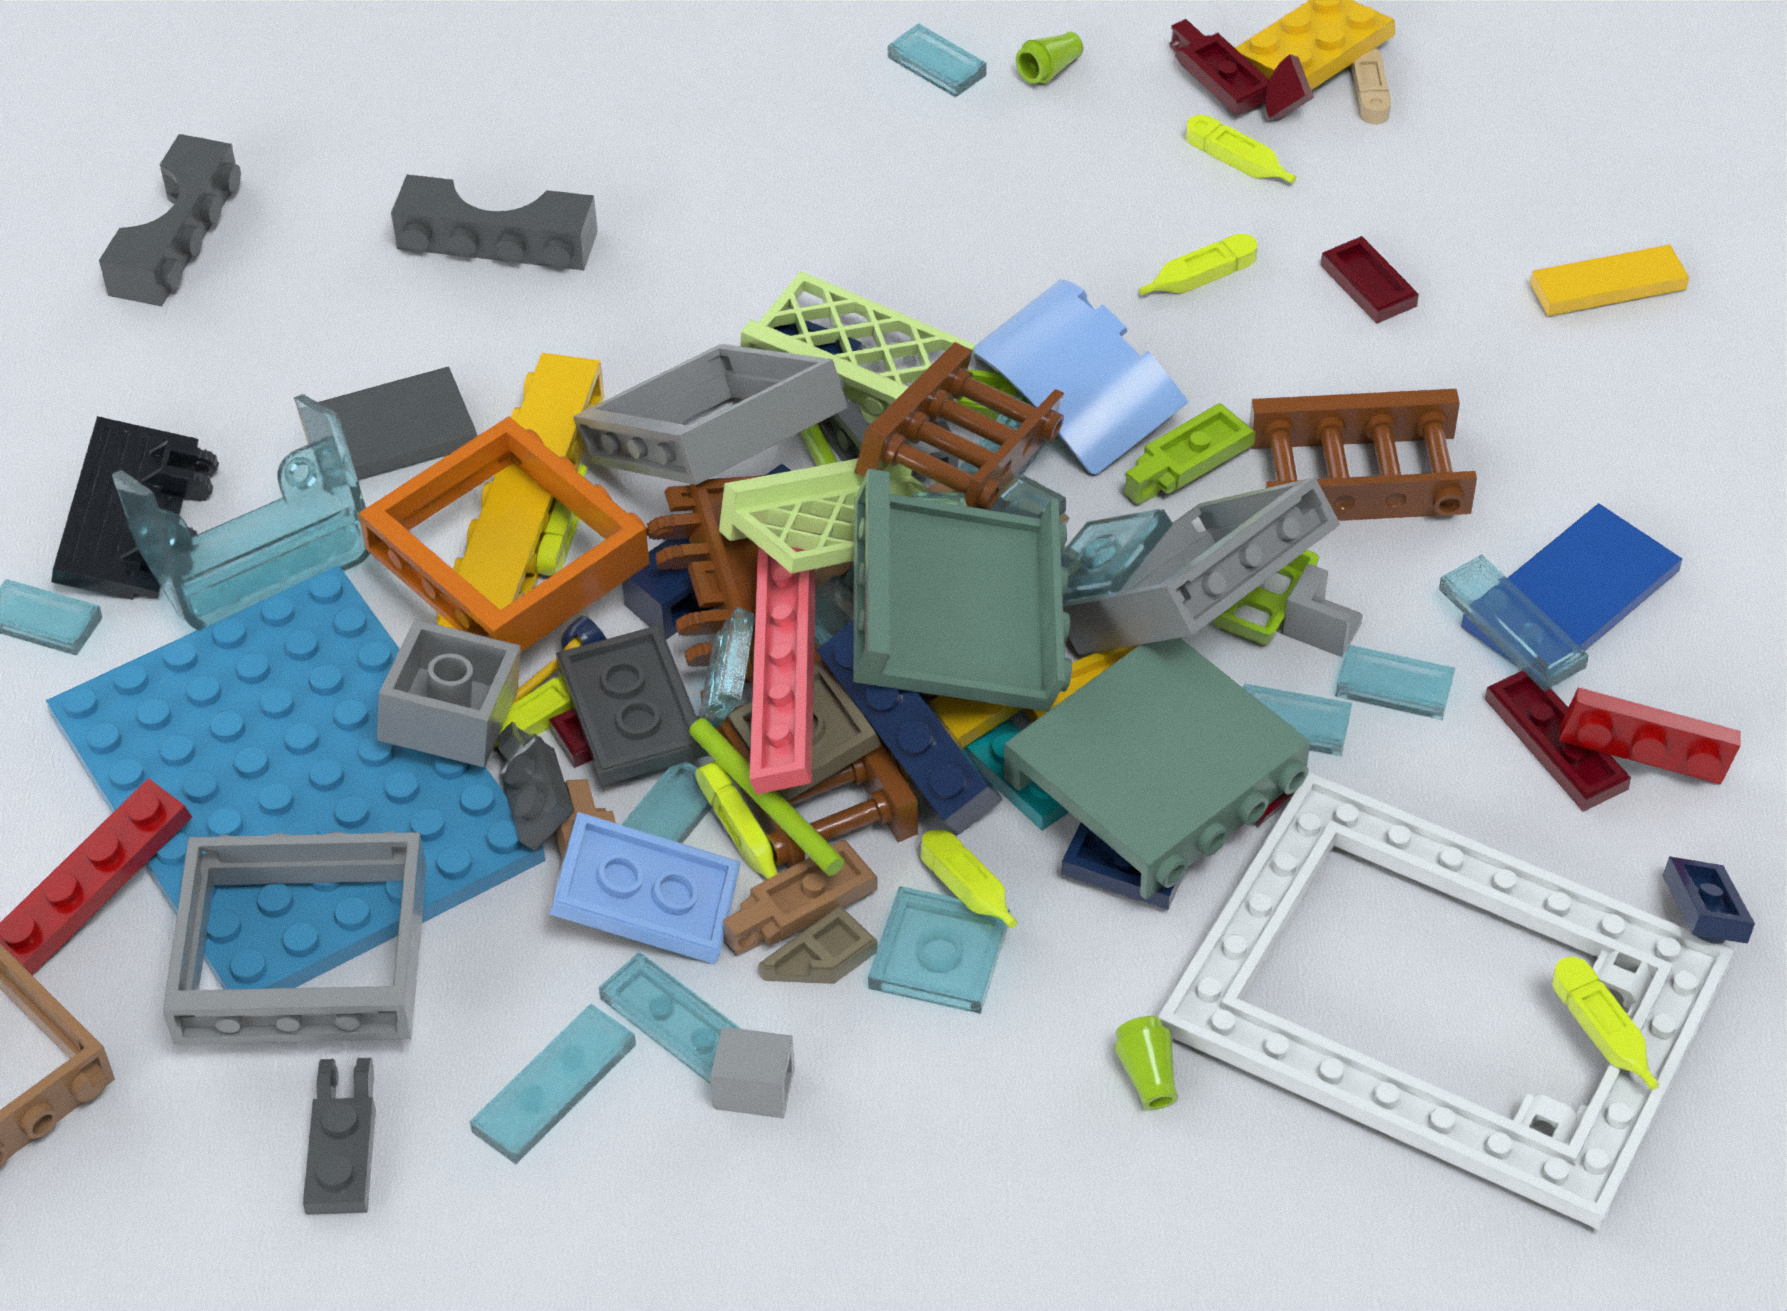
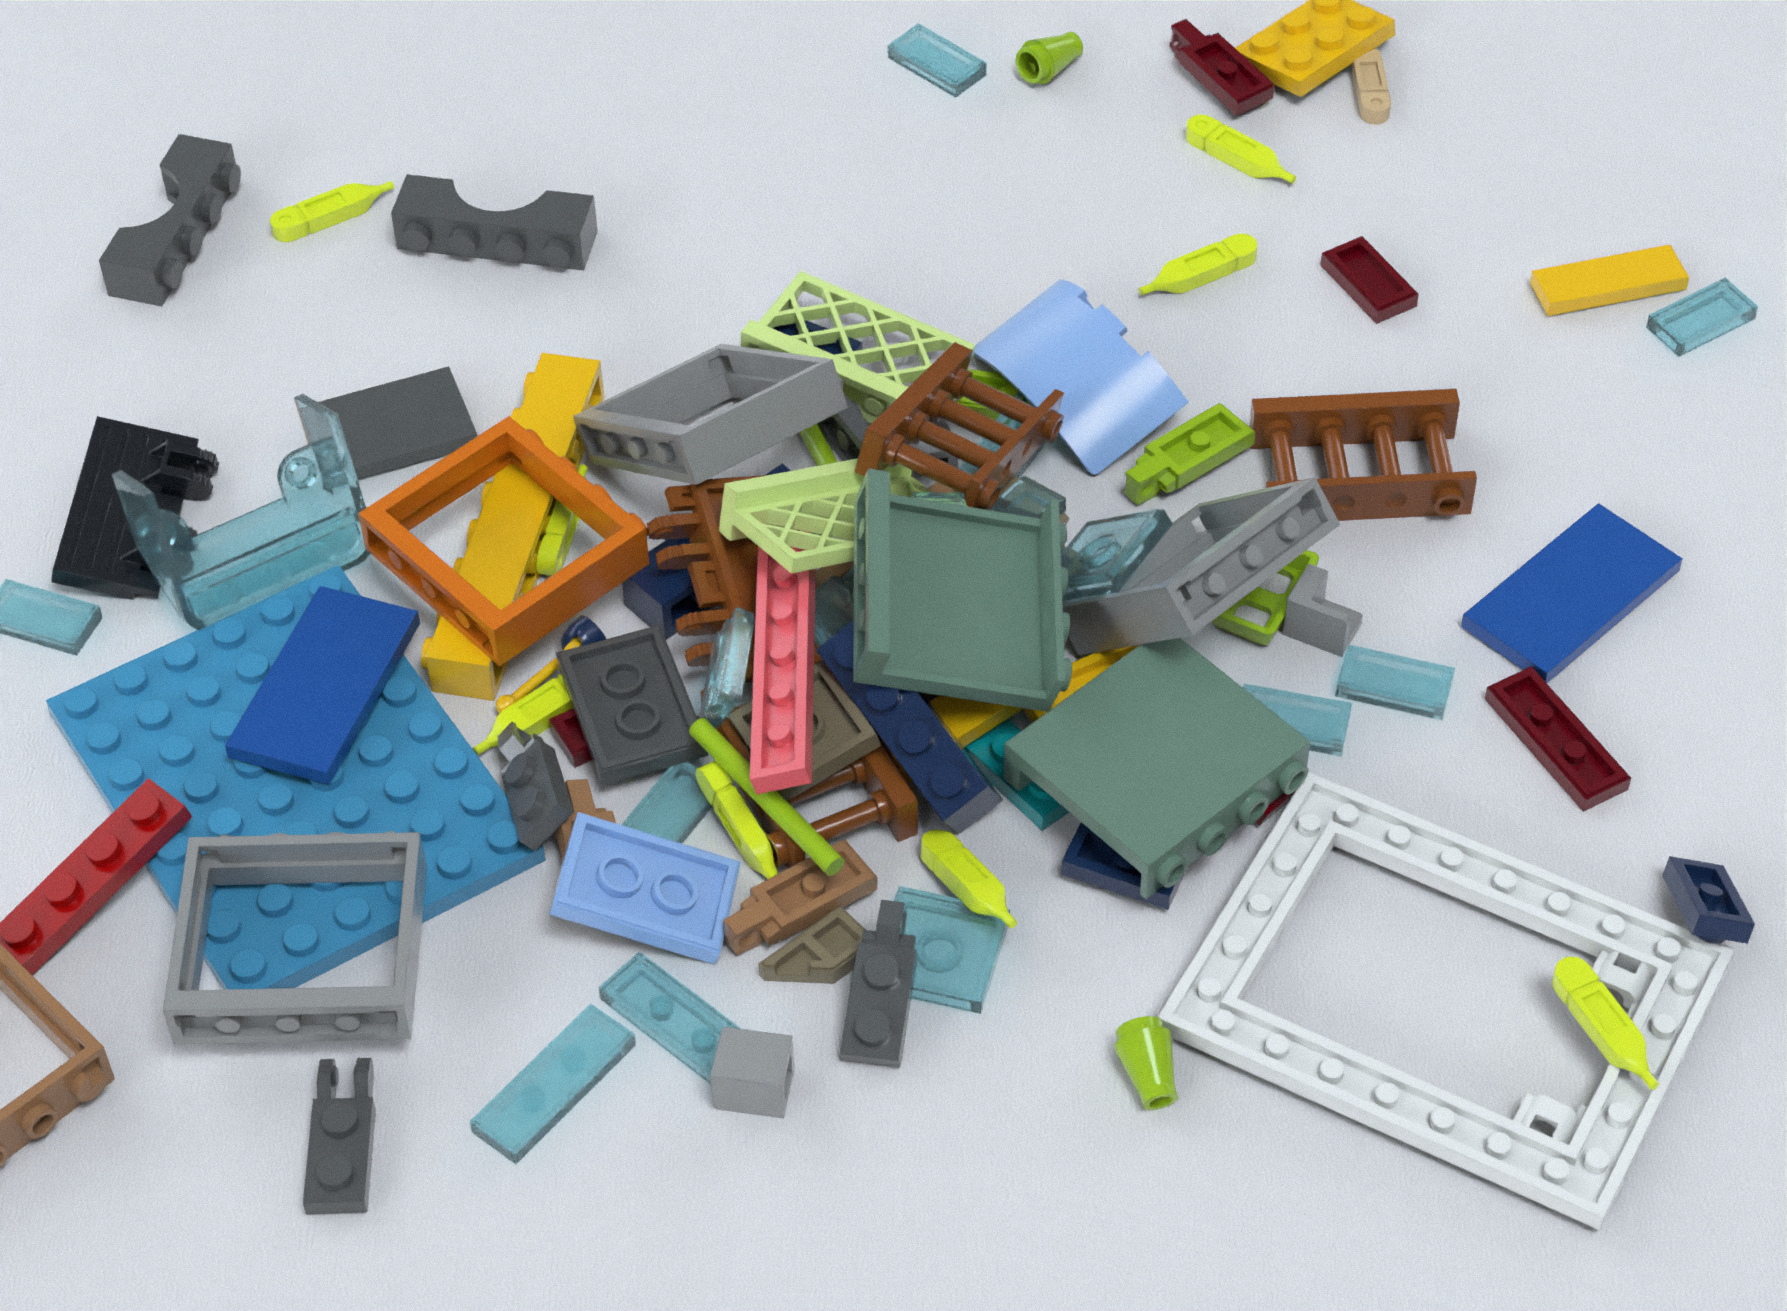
light grey brick [377,619,521,767] -> none
dark red tile [1265,54,1314,120] -> none
clear light blue tile [1439,555,1589,691] -> none
red plate [1559,687,1741,785] -> none
none -> blue tile [225,586,420,785]
none -> neon yellow piece [270,181,394,242]
none -> dark grey hinge [840,900,918,1067]
none -> clear light blue tile [1646,278,1758,357]

